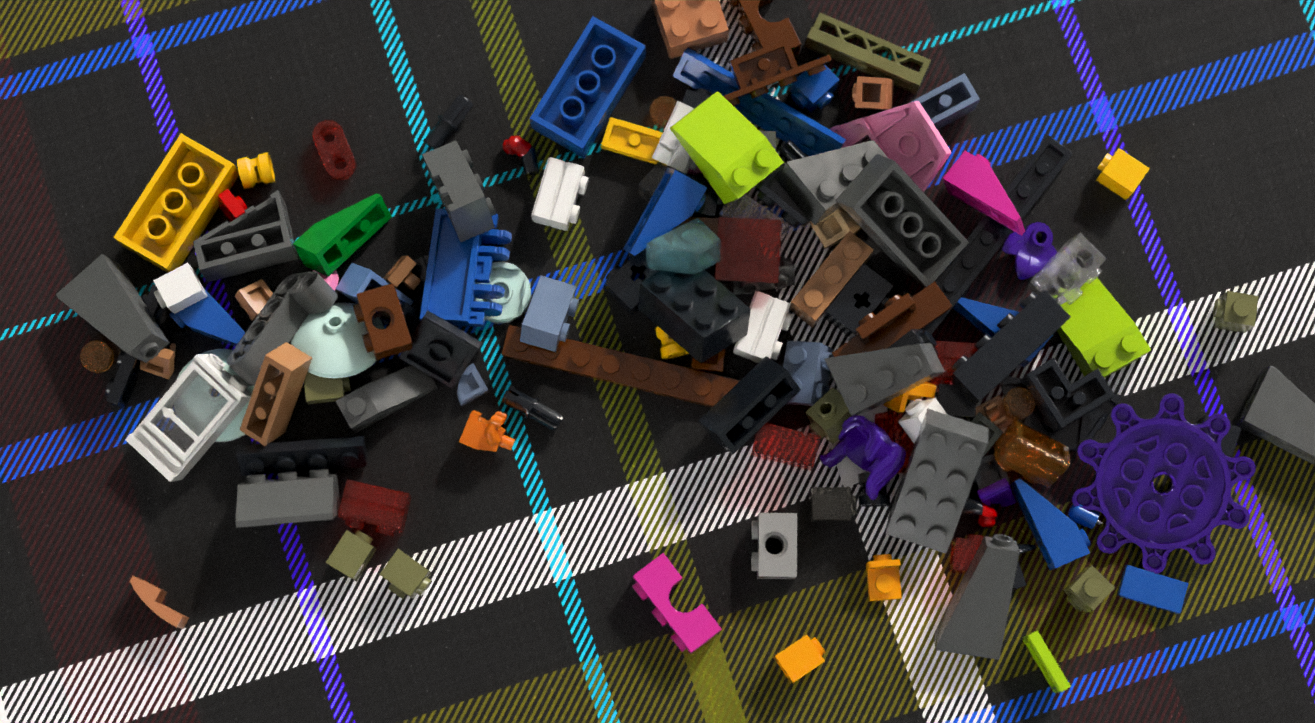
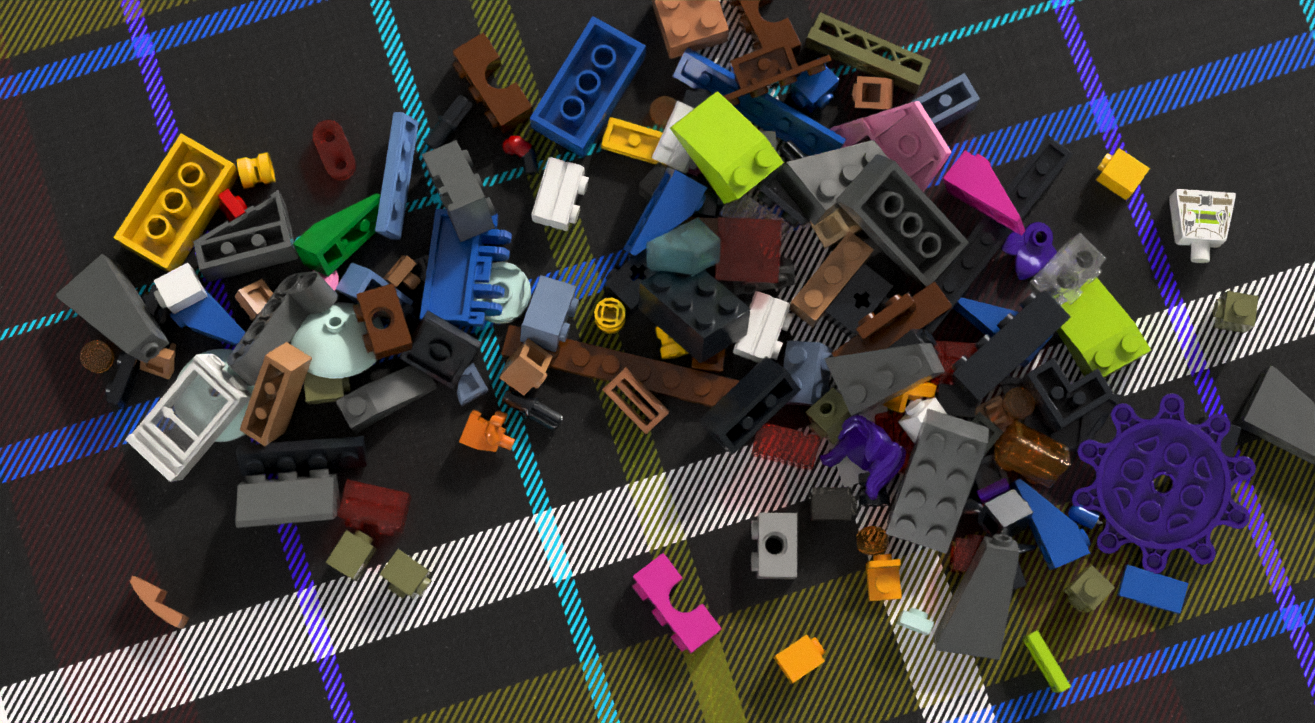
none -> medium blue tile [375,112,419,240]
none -> reddish brown arch [452,32,533,134]
none -> medium nougat brick [499,338,553,395]
none -> yellow wheel [594,298,626,334]
none -> nougat tile [603,367,669,434]
none -> clear orange tile [856,526,888,556]
none -> light aqua plate [896,608,934,636]
none -> brick [977,489,1033,537]
none -> white torso [1169,189,1236,263]

